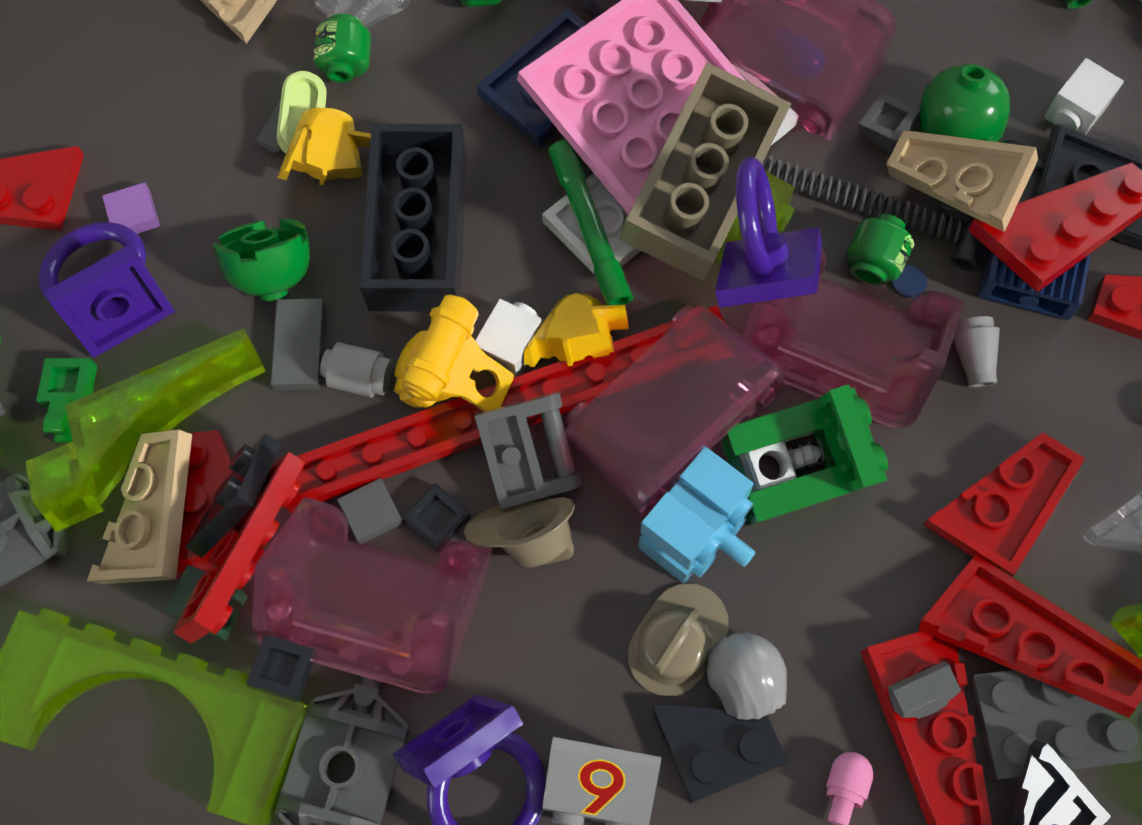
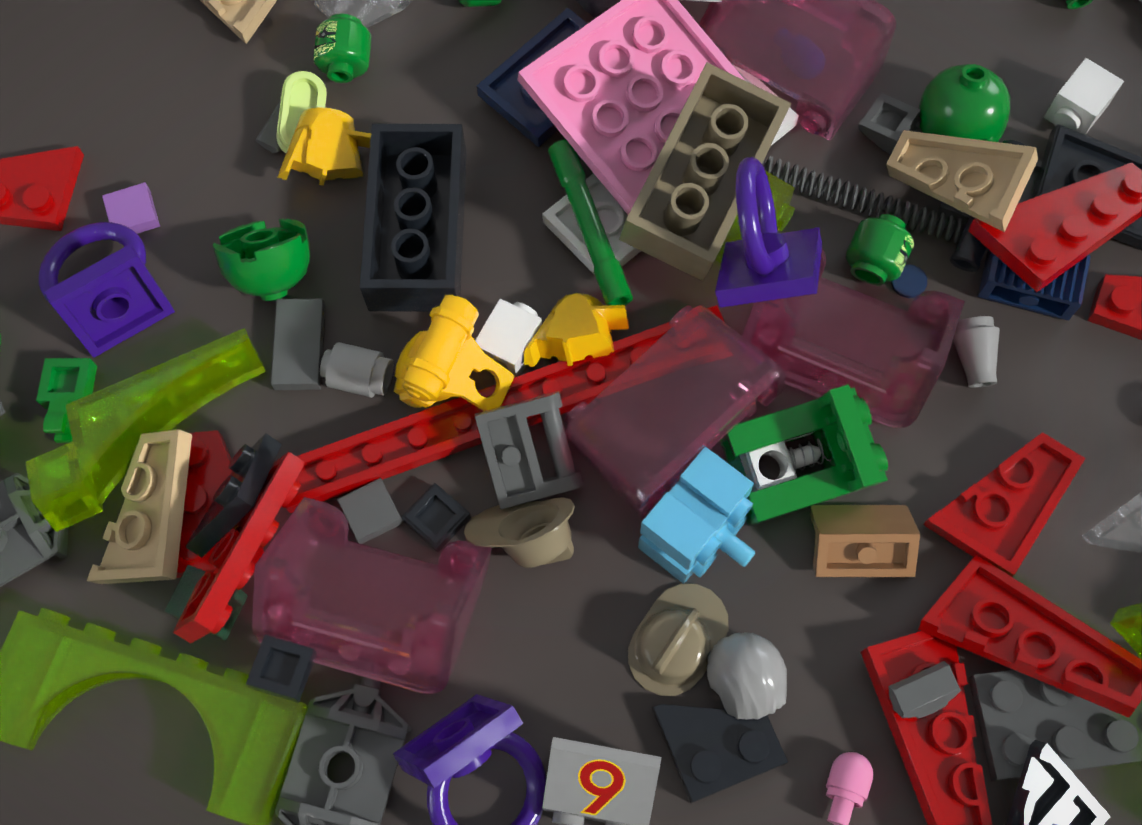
none -> medium nougat panel [810,505,920,577]

